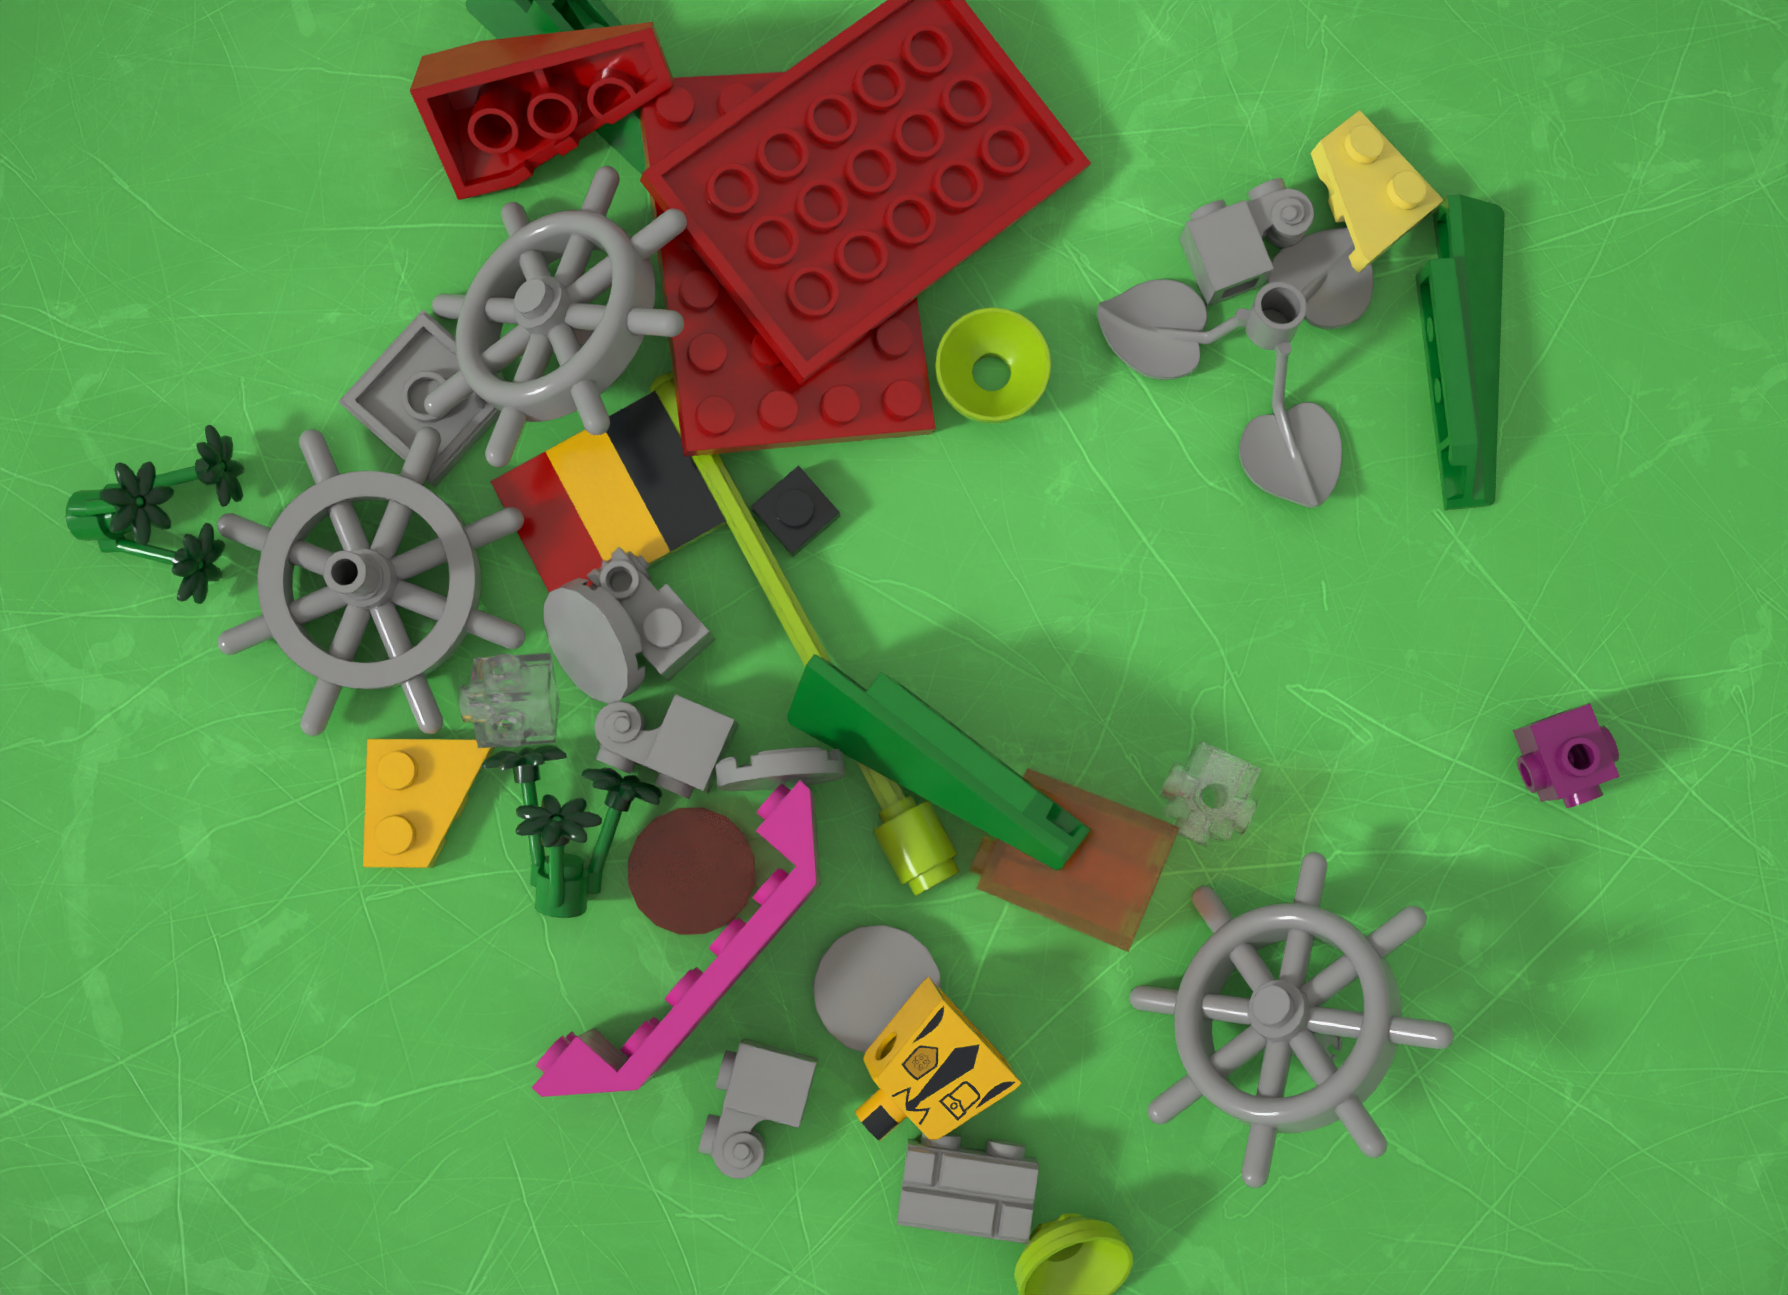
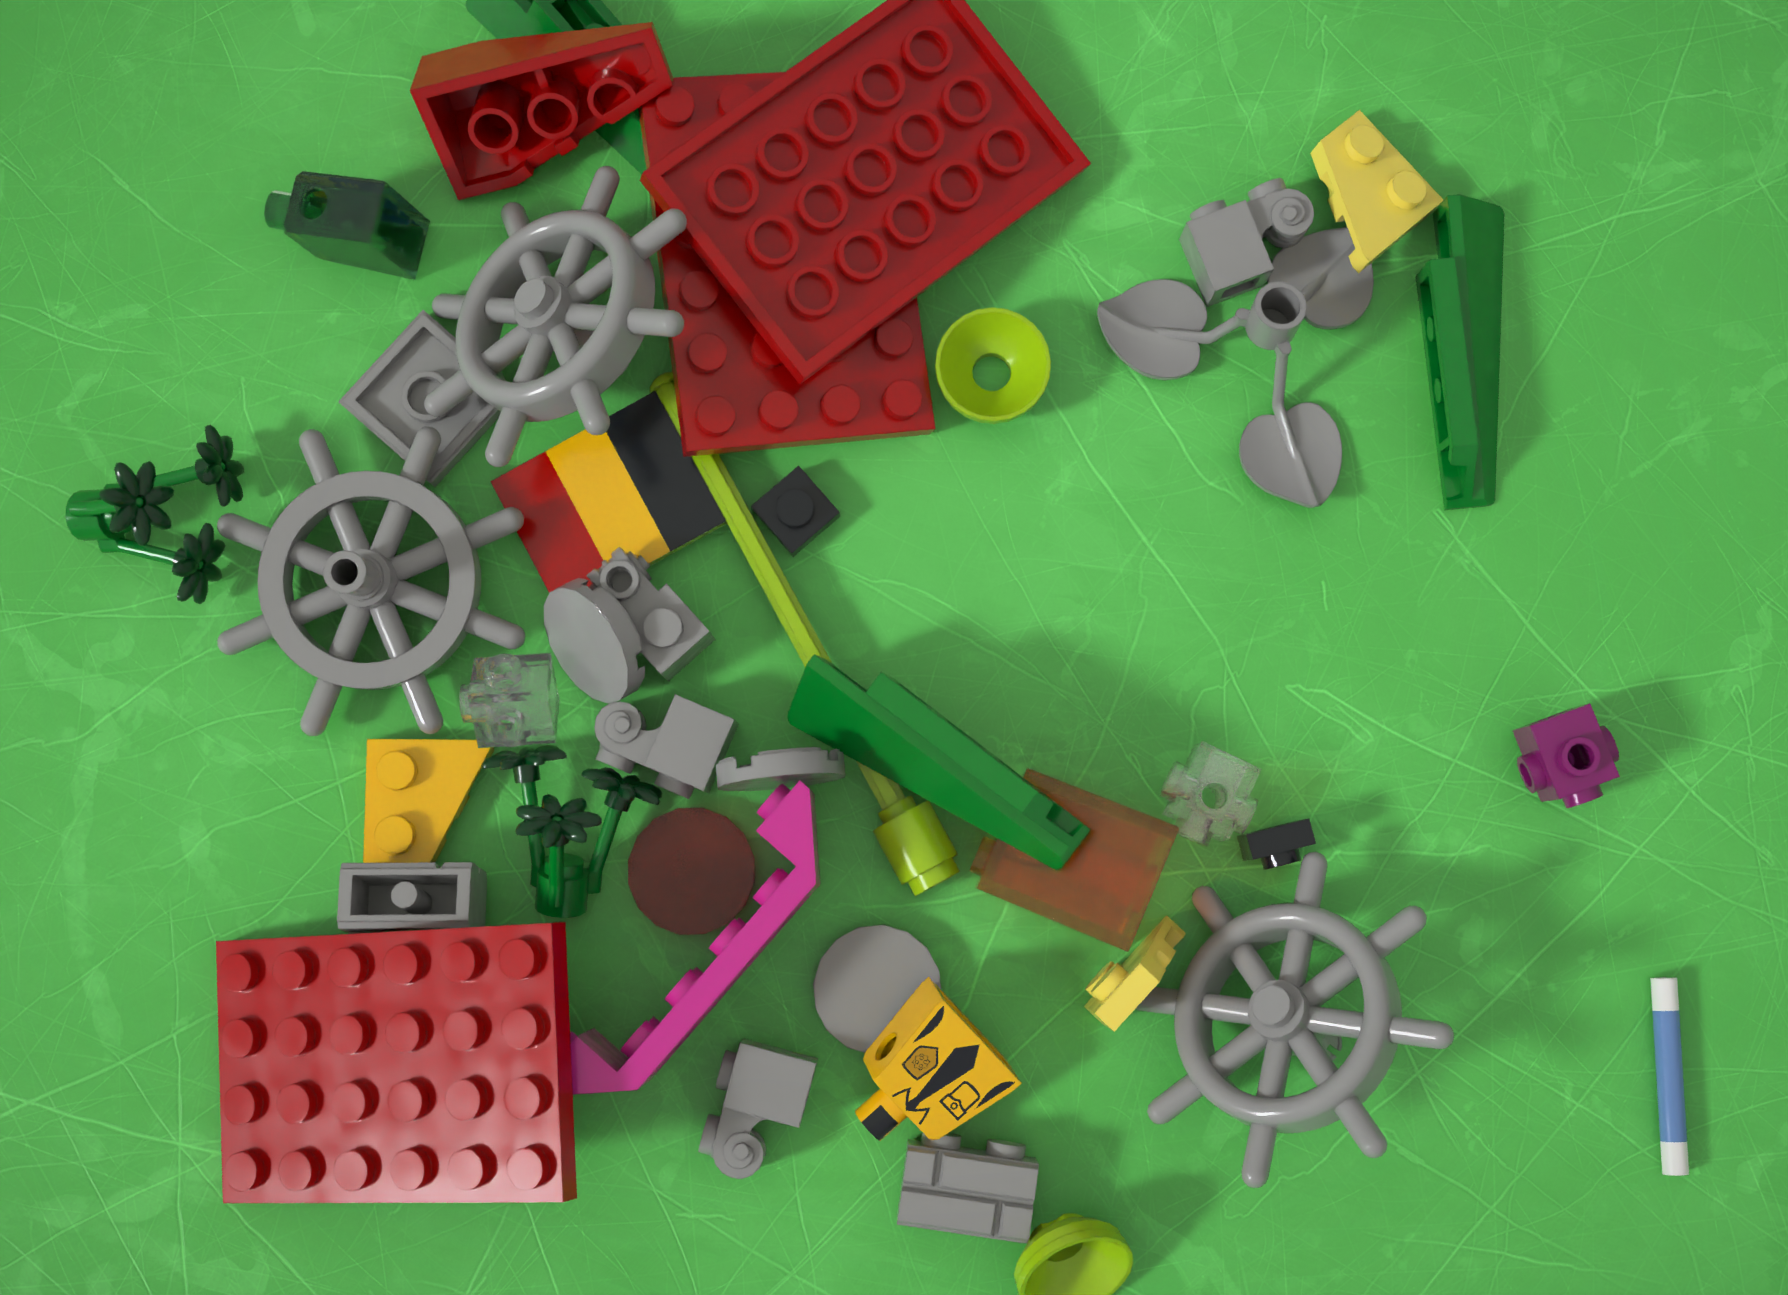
none -> red plate [216,922,577,1203]
none -> clear green torso [264,171,430,280]
none -> light grey brick [337,862,487,934]
none -> light yellow wing [1084,916,1186,1032]
none -> black plate [1237,818,1316,870]
none -> medium blue bar [1650,977,1689,1176]

